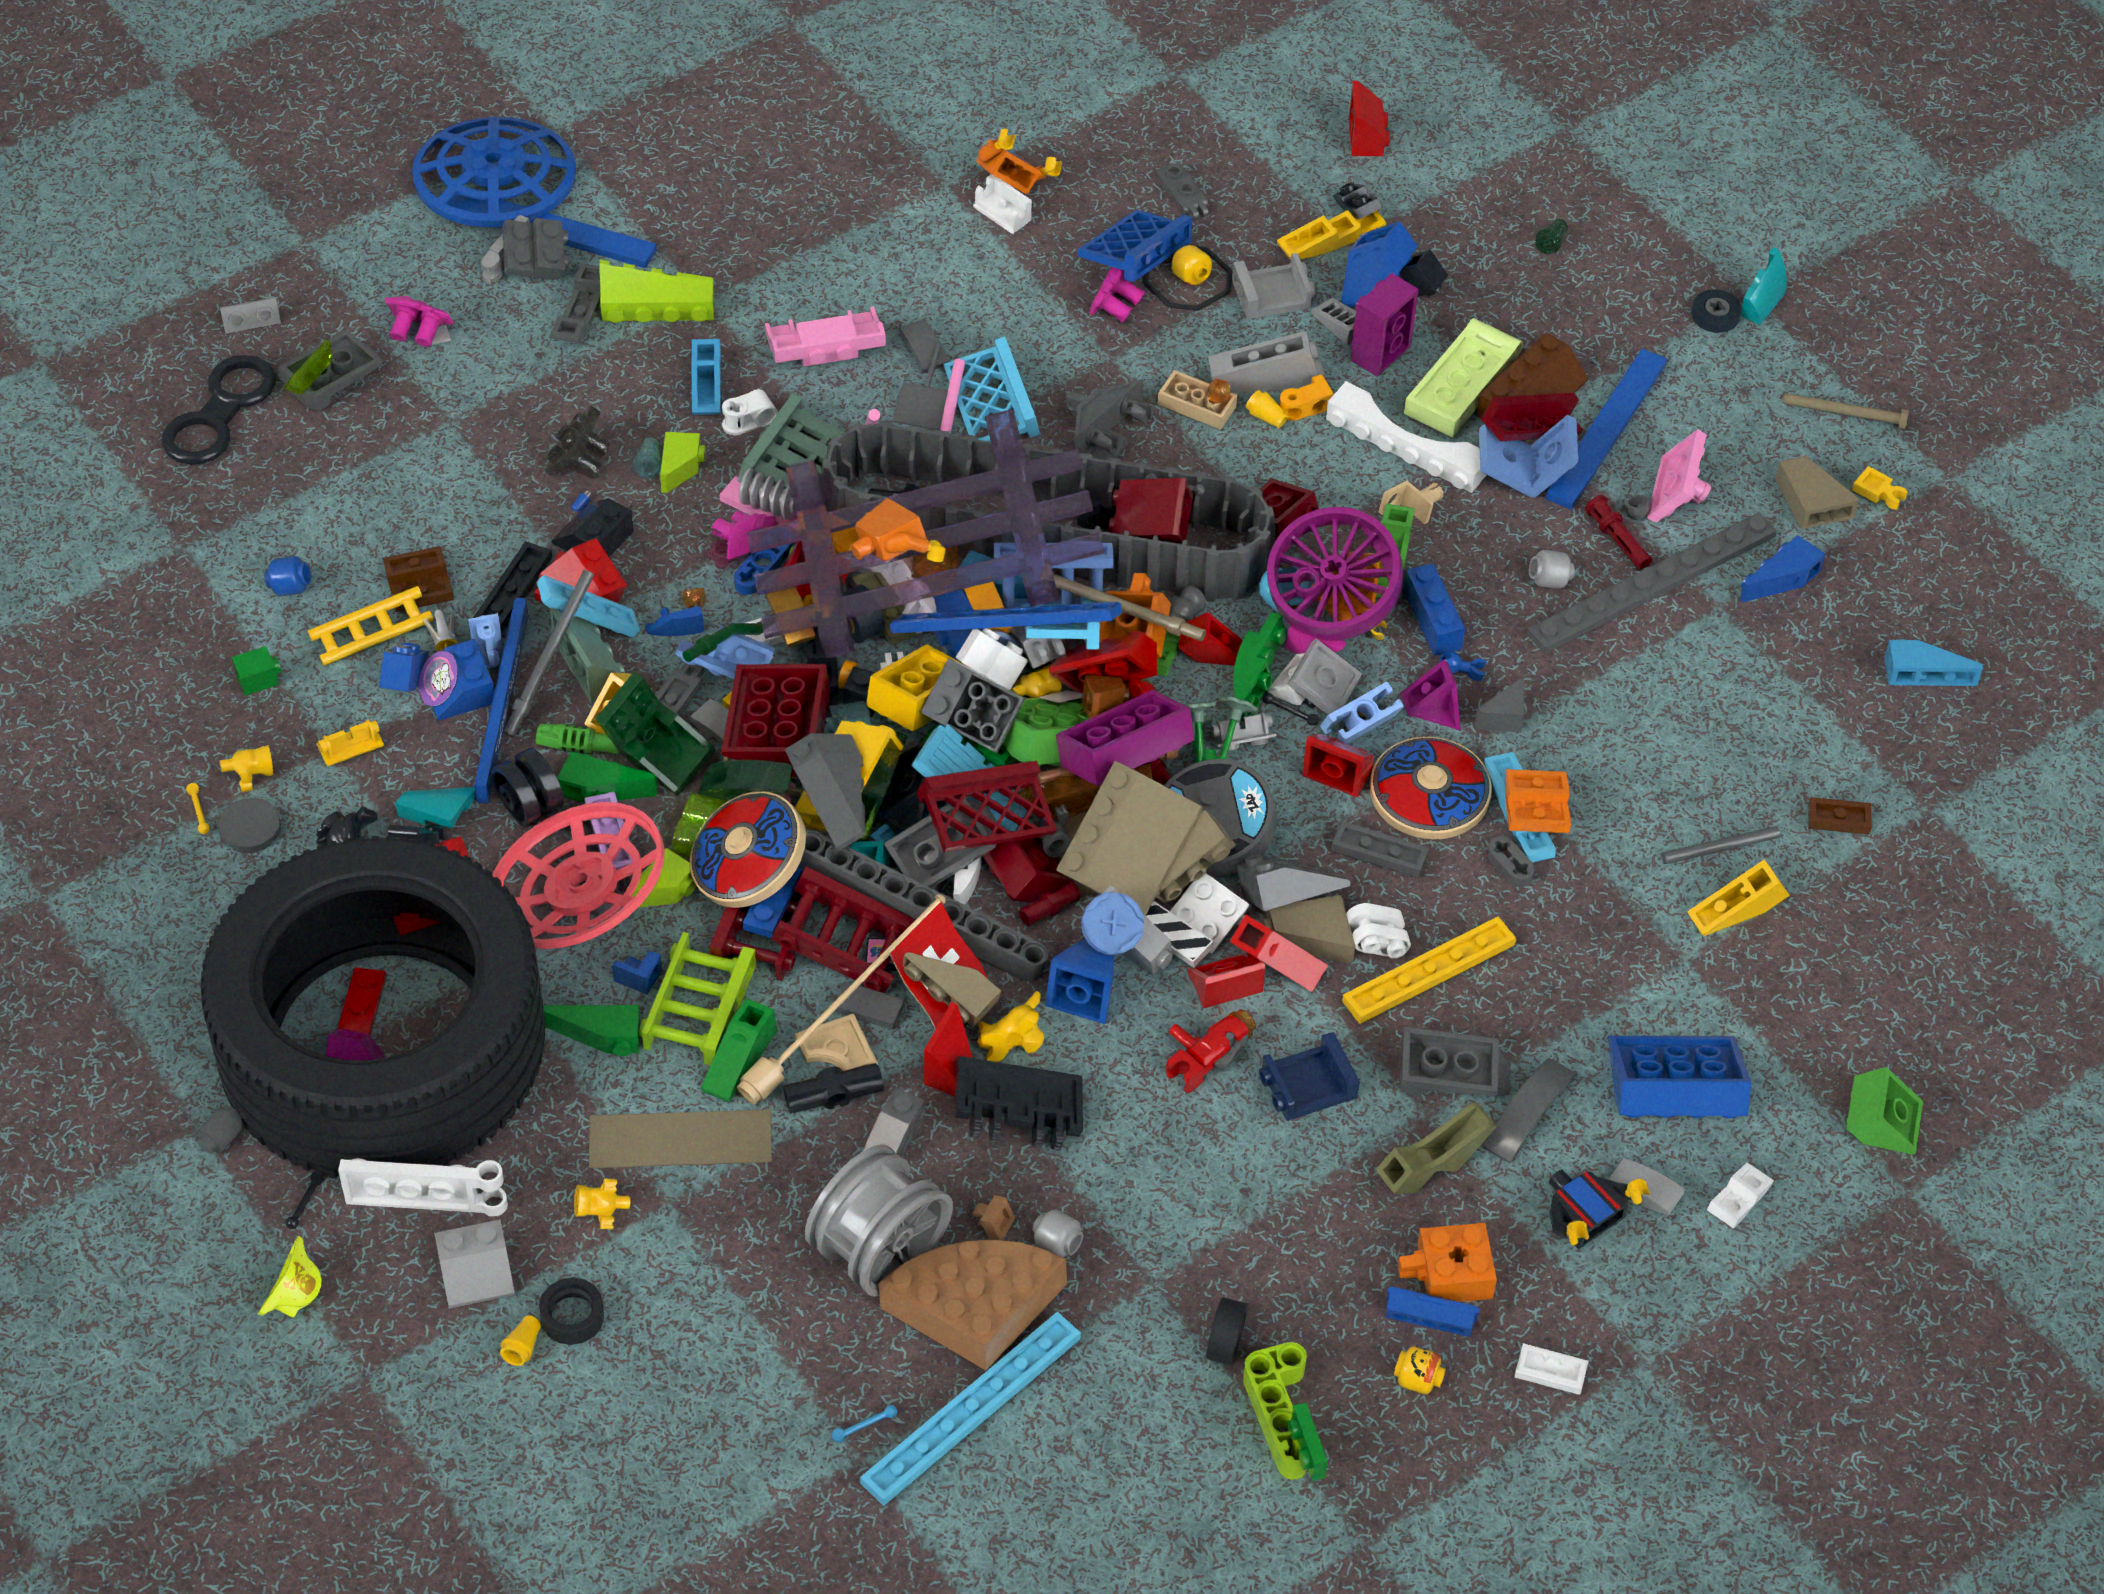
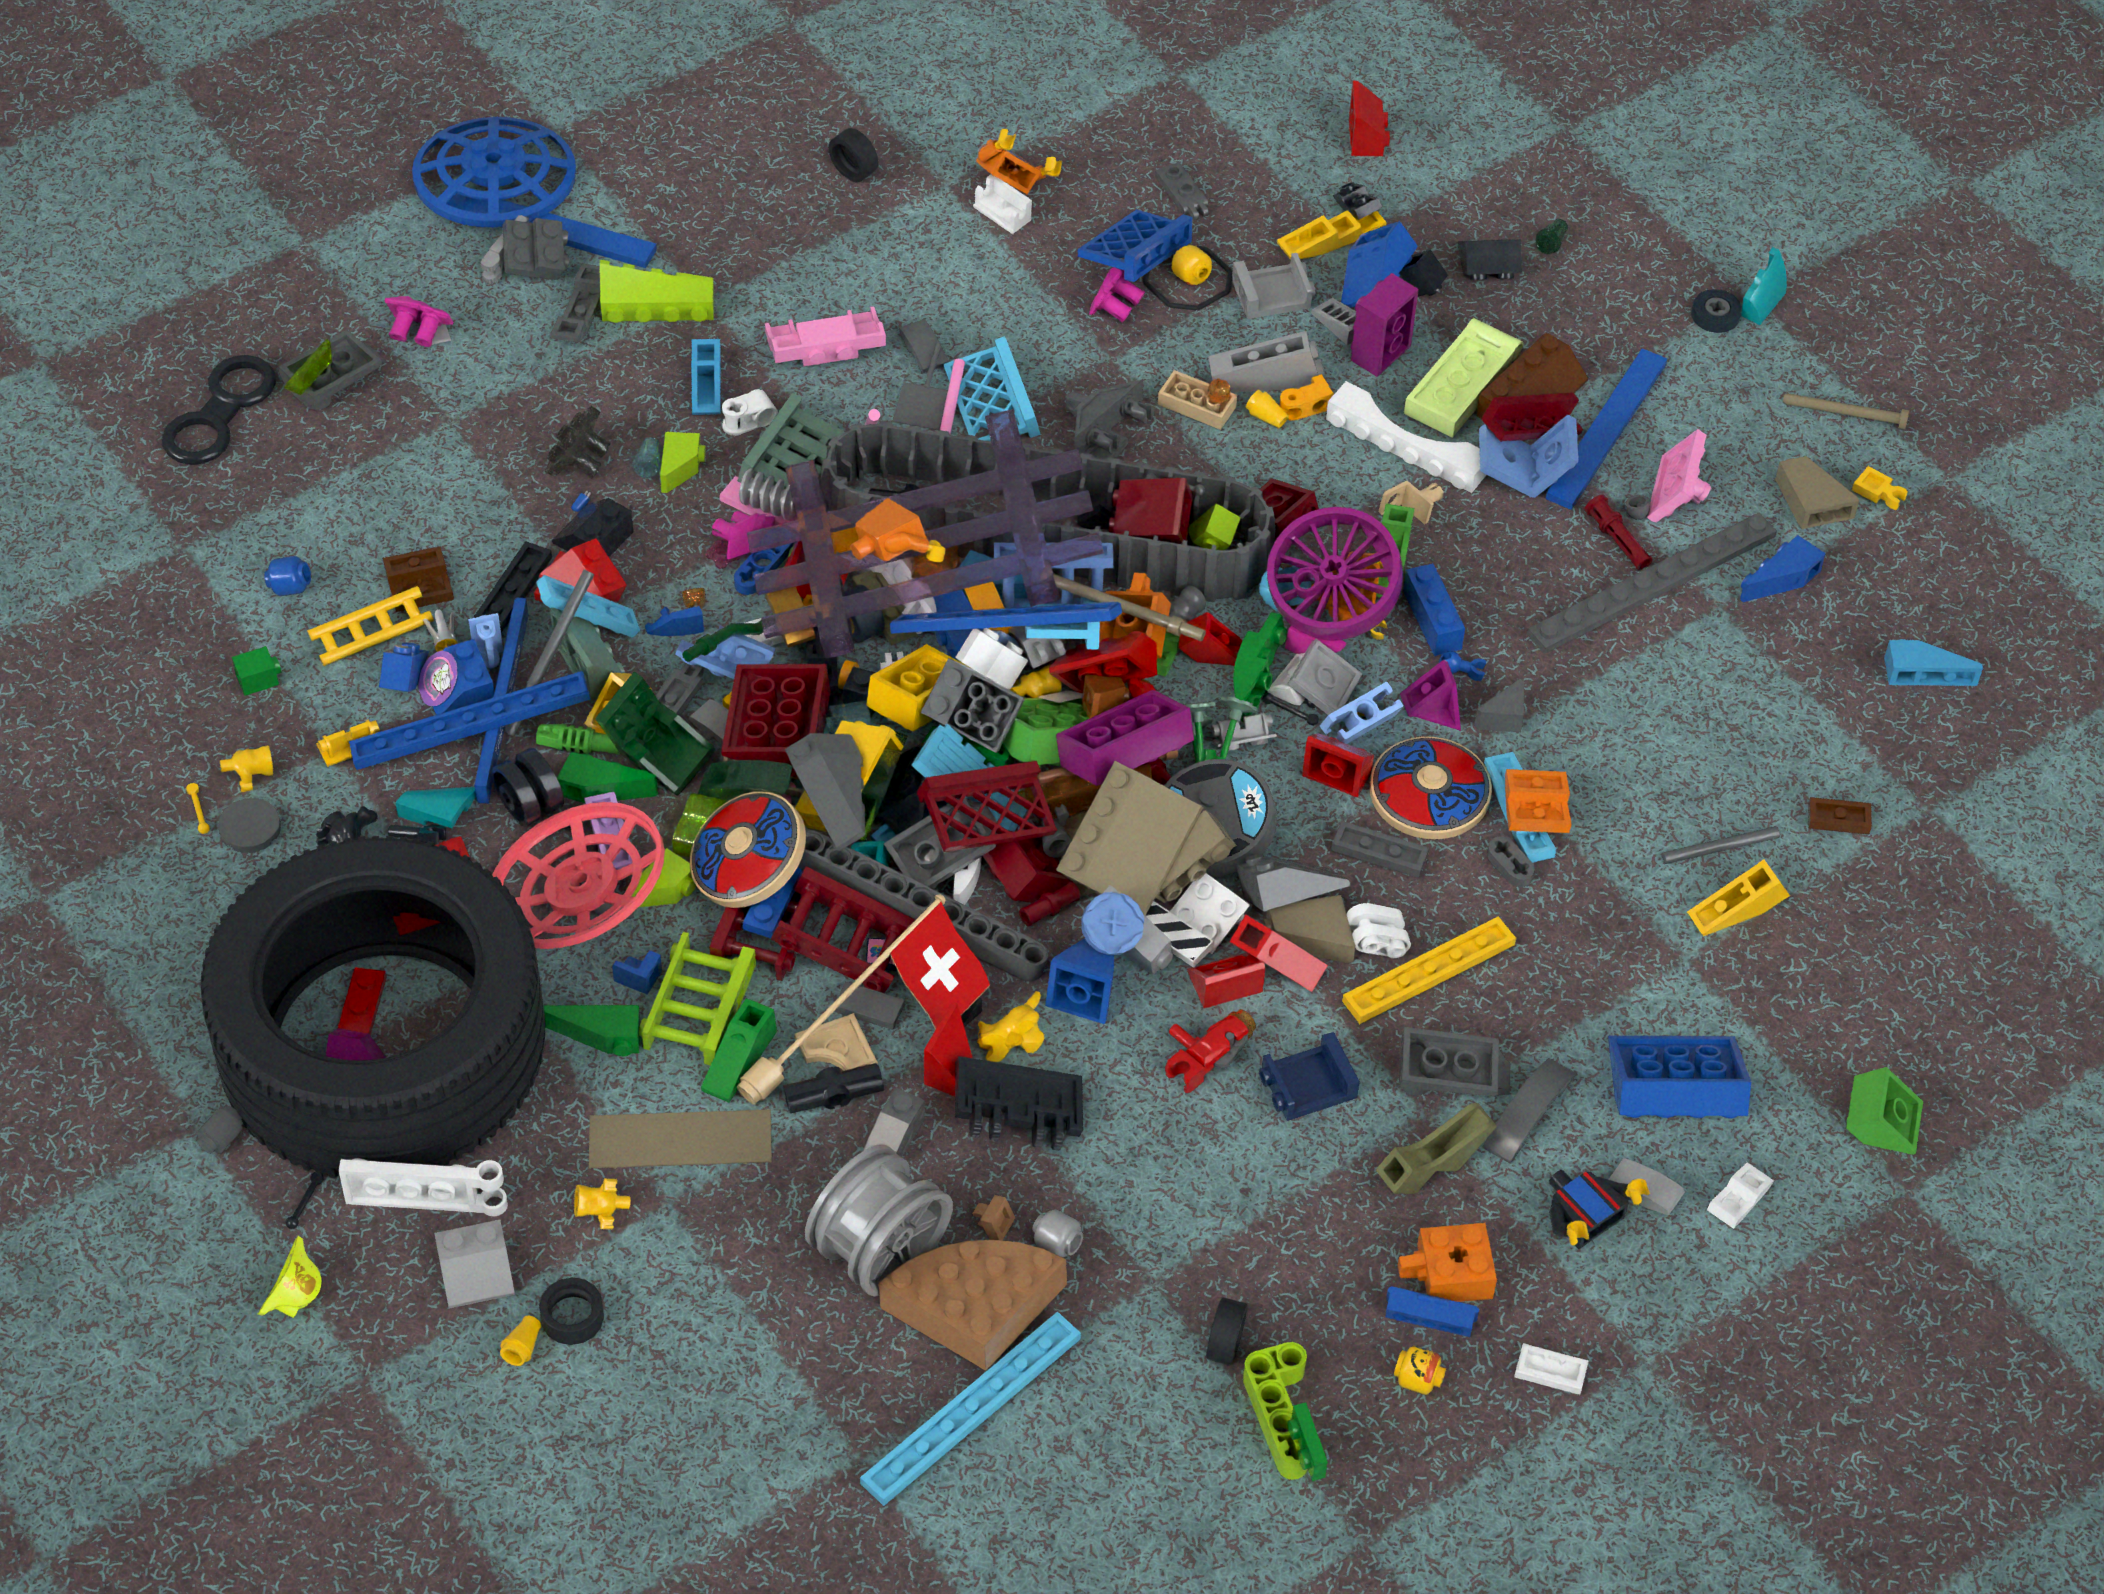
light grey hinge [220,297,281,334] -> none
dark azure hinge [832,1405,897,1443] -> none
dark tan slope [902,952,1001,1027] -> none
light grey head [1529,550,1575,589] -> none
none -> blue tile [349,671,591,770]
none -> black tyre [828,128,879,183]
none -> lime slope [1188,503,1241,550]
none -> black slope [1458,239,1522,280]

